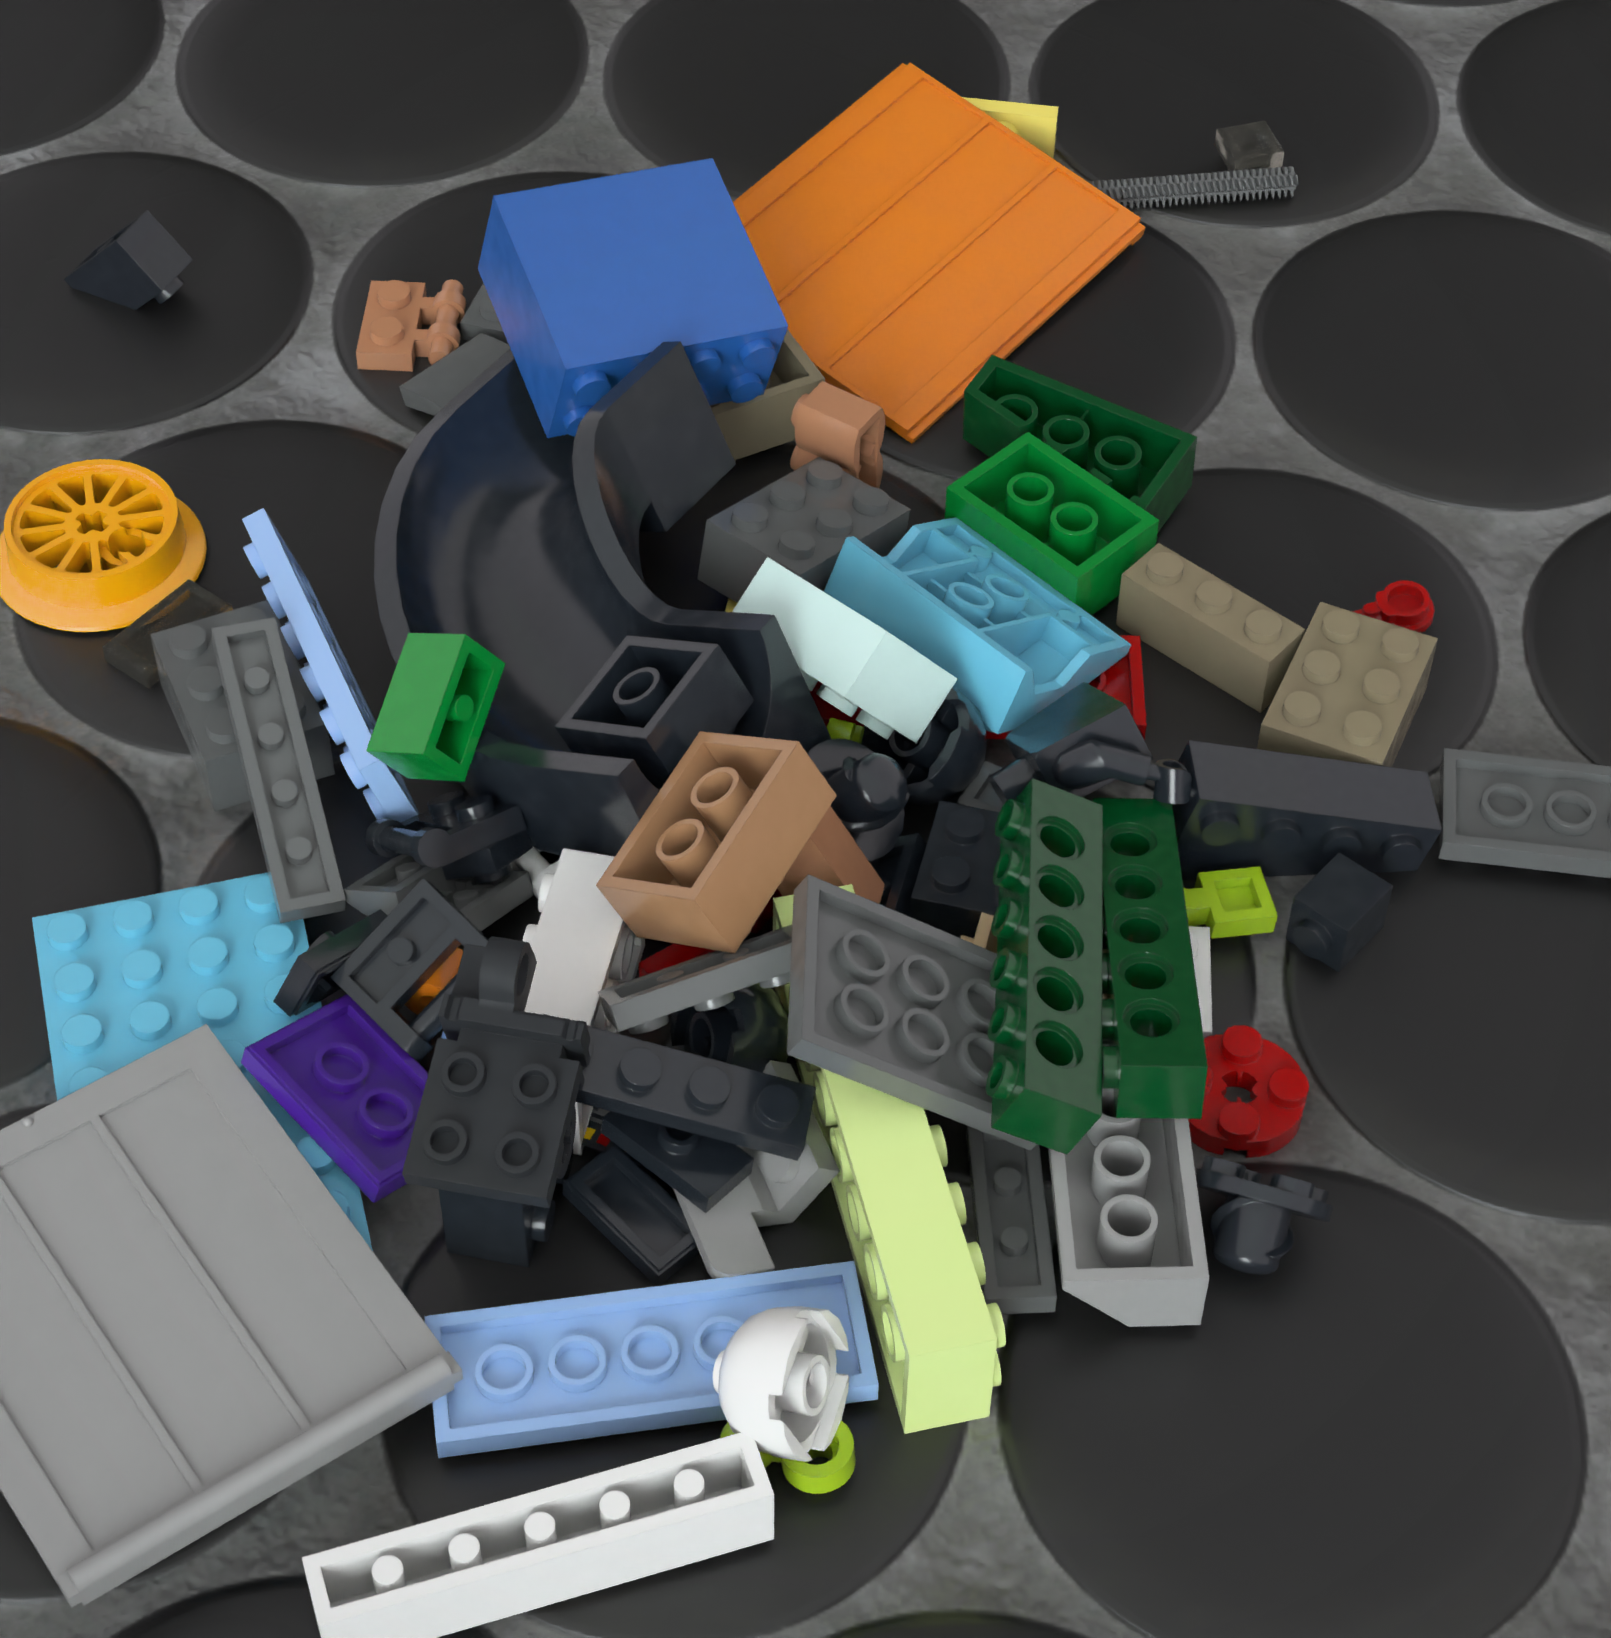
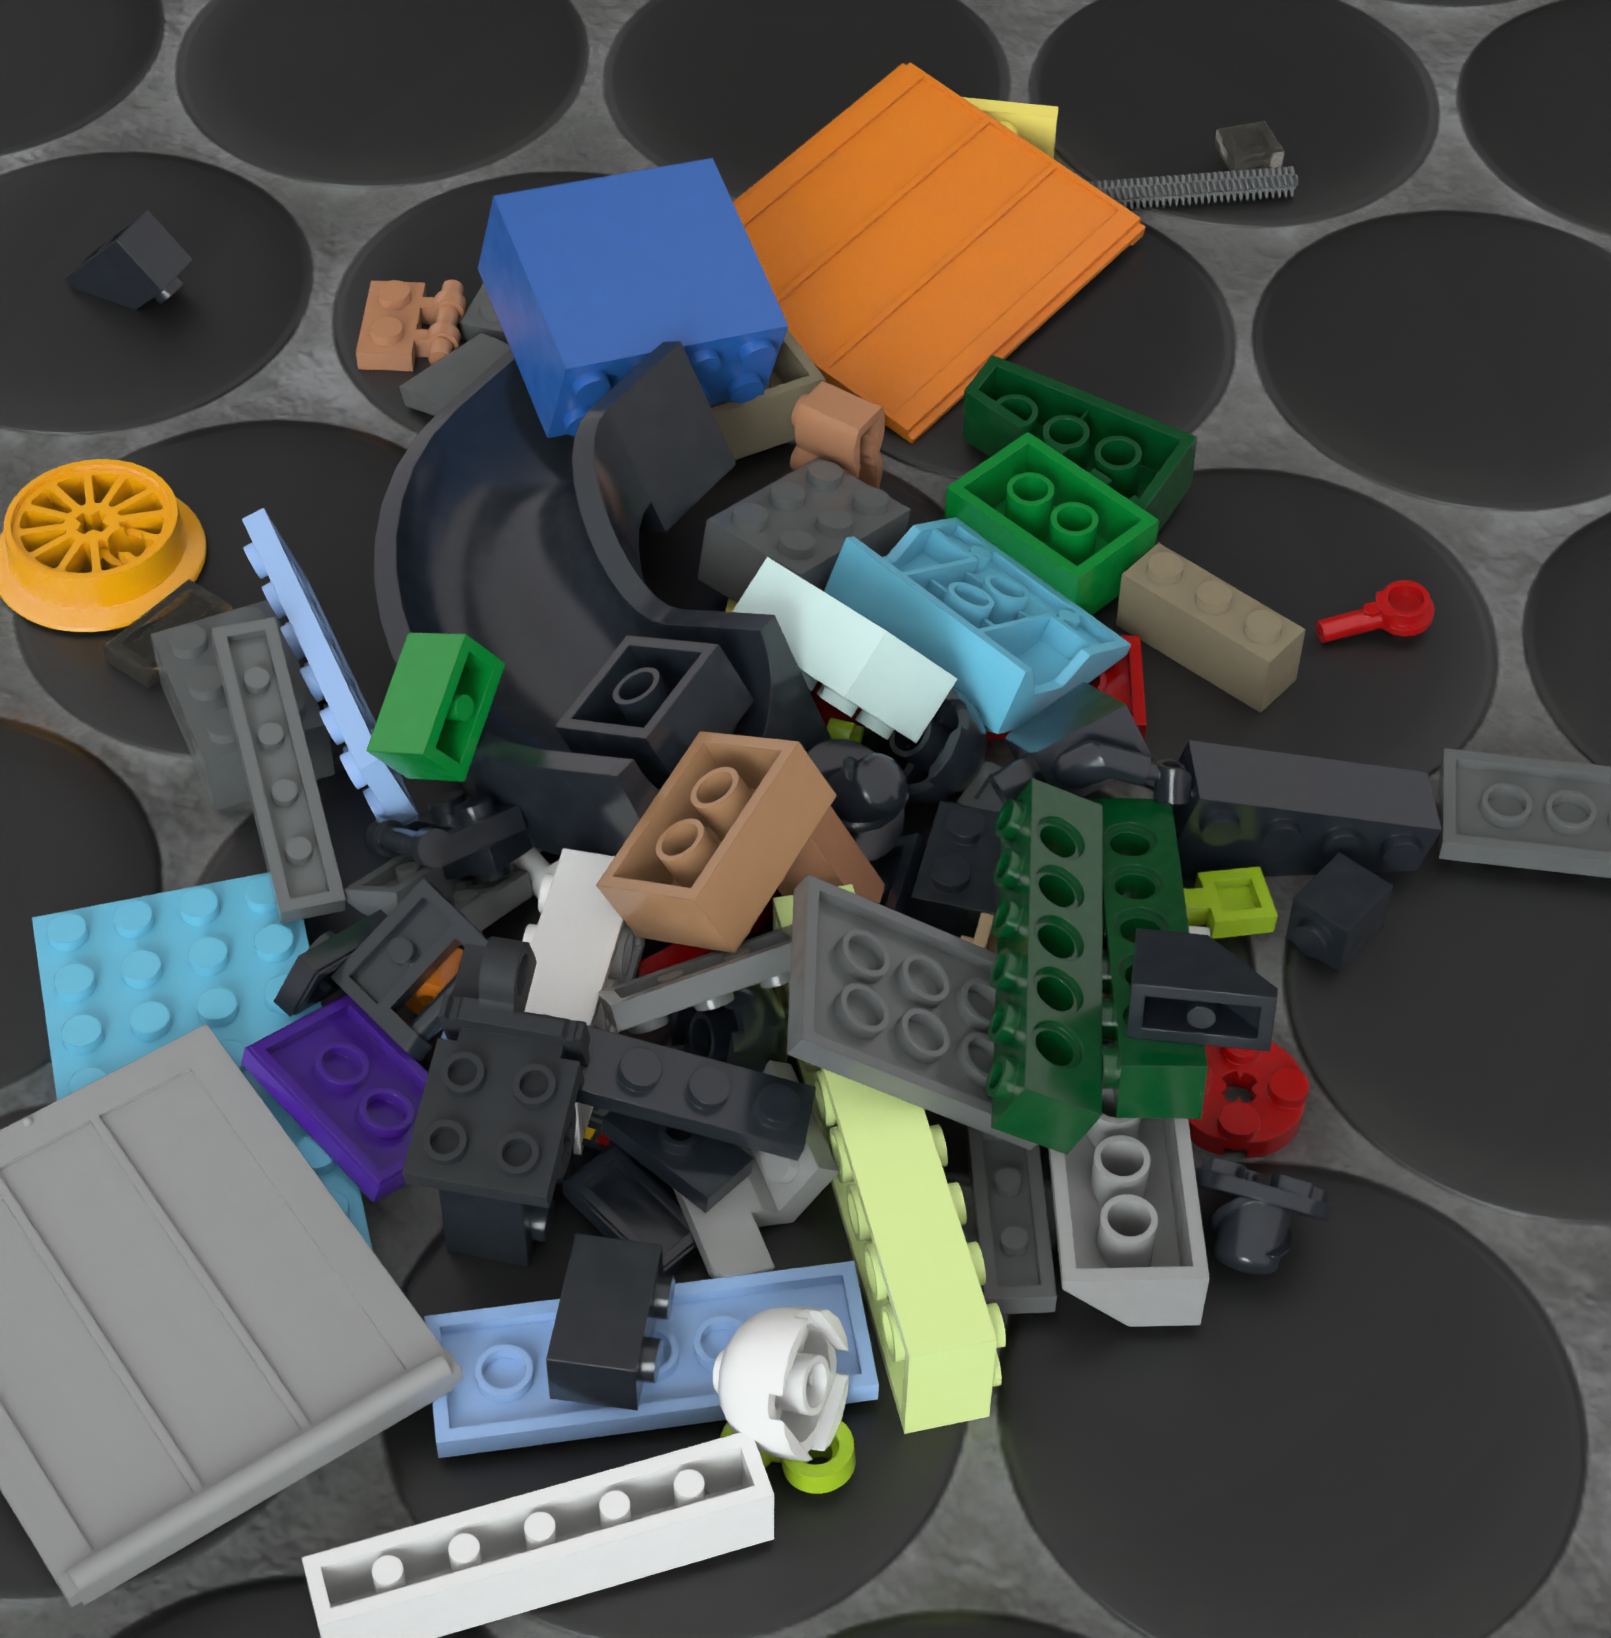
dark tan brick [1257,602,1438,767] -> none
none -> black brick [546,1233,675,1411]
none -> black slope [1127,928,1278,1052]

